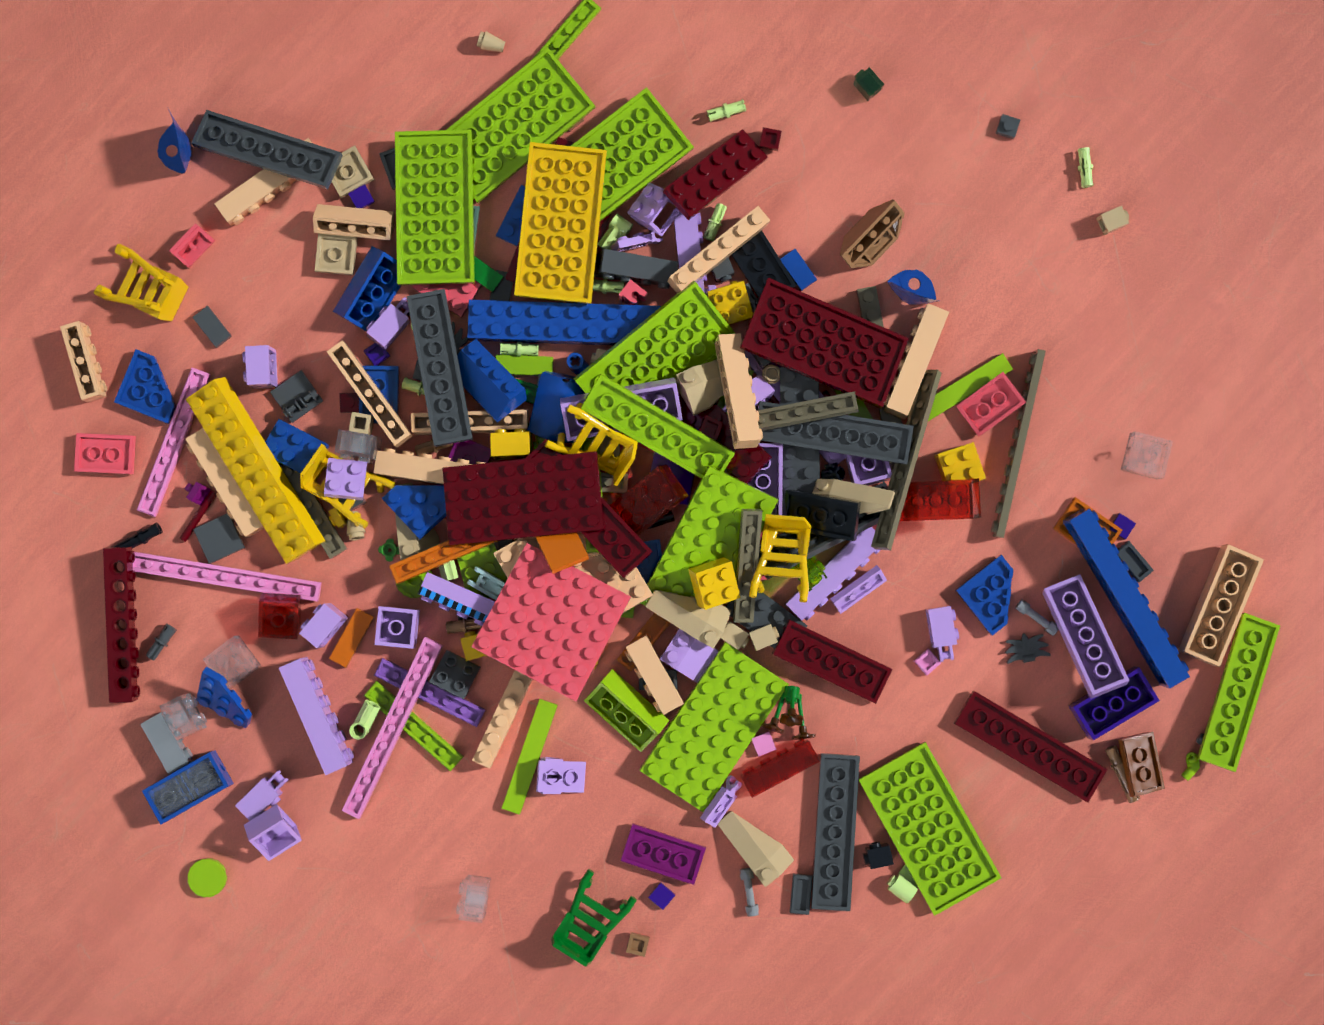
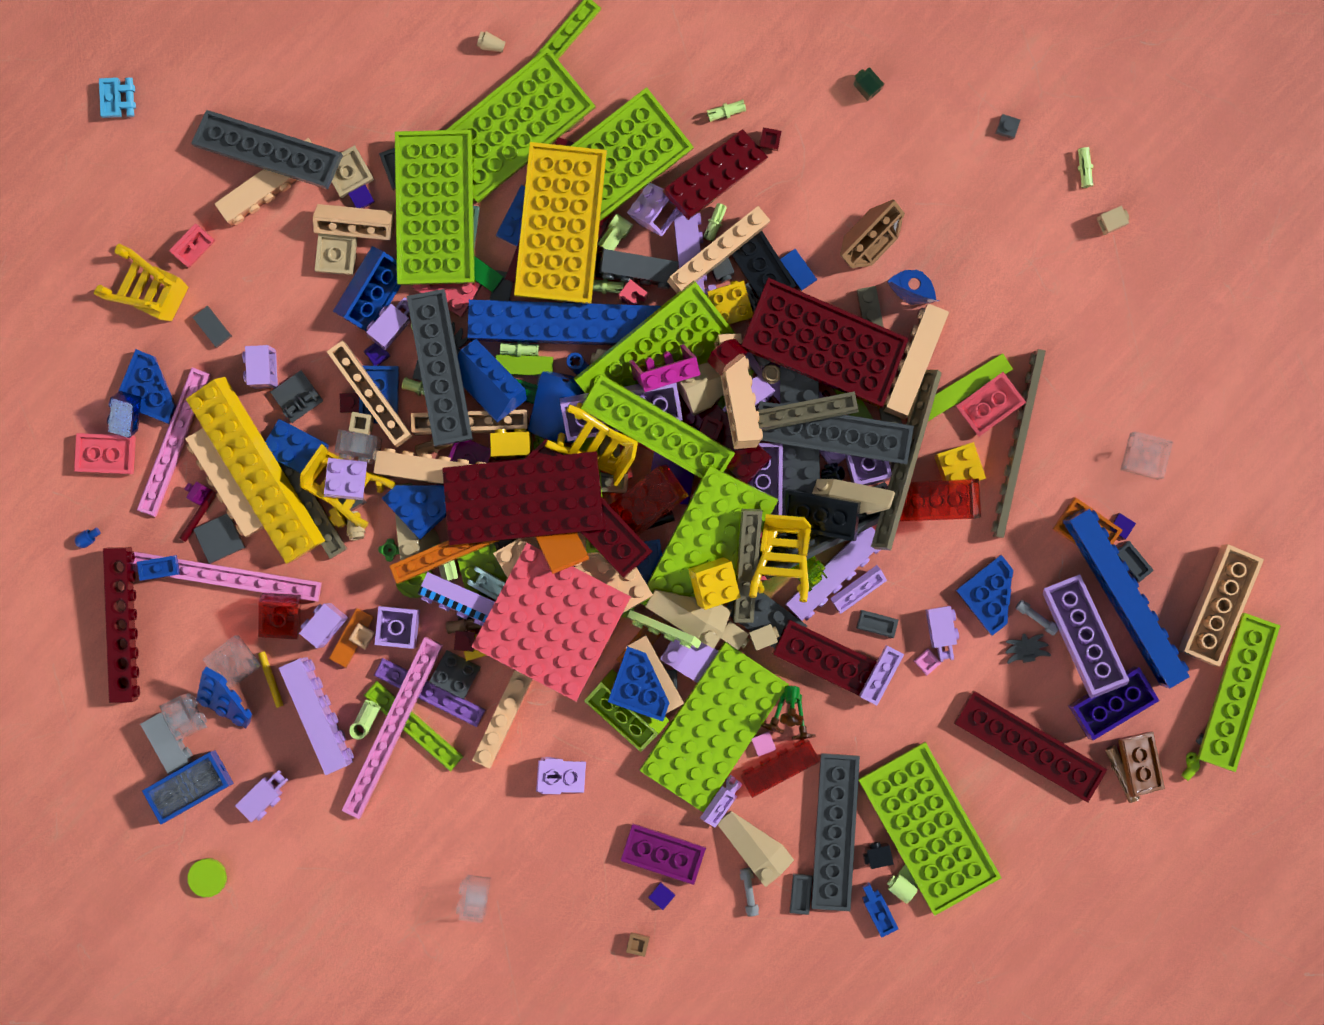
light nougat brick [60,321,107,402] -> none
black pin [111,522,163,549] -> none
dark grey axle [146,623,177,660] -> none
blue piece [157,109,193,173] -> none
lavender piece [244,804,302,861] -> none
lime tile [501,699,558,815] -> none
green hand [551,869,637,967] -> none
lavender plate [611,228,663,252] -> none
none -> blue cylinder [74,528,101,548]
none -> medium azure plate [99,78,136,118]
none -> clear blue brick [107,391,142,438]
none -> blue plate [137,555,180,581]
none -> yellow bar [258,651,284,708]
none -> light nougat tile [348,623,375,649]
none -> dark red plate [454,631,475,652]
none -> blue plate [608,646,670,722]
none -> yellowish green plate [627,610,701,649]
none -> dark pink window [629,344,700,392]
none -> dark red slope [707,338,748,375]
none -> dark grey tile [856,610,899,638]
none -> lavender plate [859,645,904,706]
none -> blue hinge [862,882,899,938]

